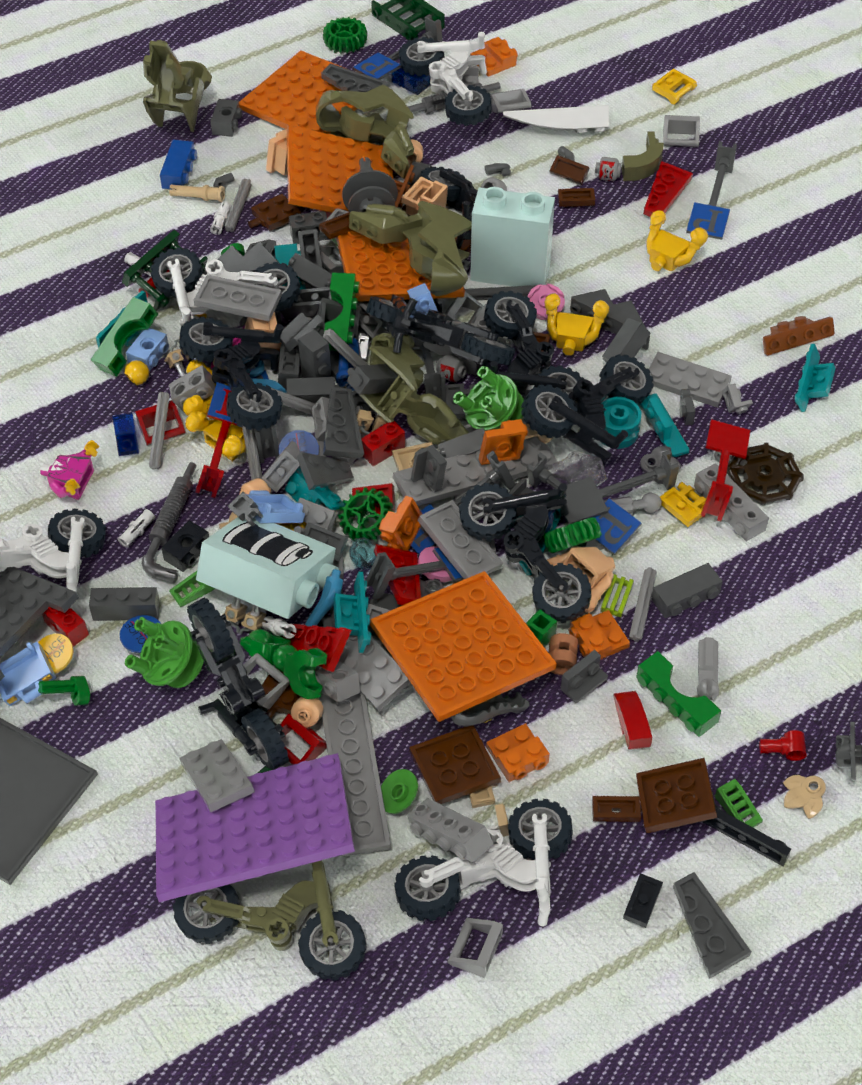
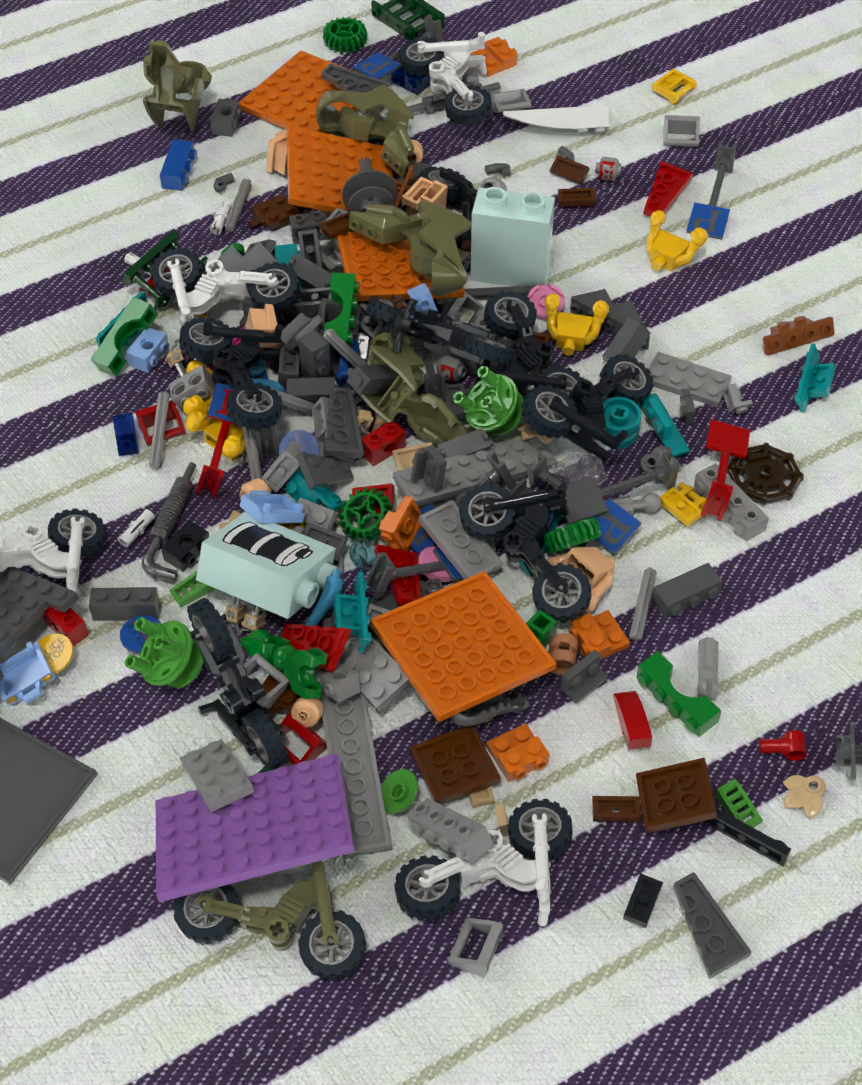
green piece [38,676,90,705] -> none
dark pink torso [40,440,99,500] -> none
yellow piece [124,360,149,385] -> none
tan pin [169,184,225,202] -> none
light grey plate [194,275,282,321] -> none
dark grey plate [228,492,263,526] -> none
white pin [262,616,296,638] -> none
orange plate [478,419,528,465] -> none
lime tile [600,574,634,617] -> none
olive arch [621,131,664,181] -> none

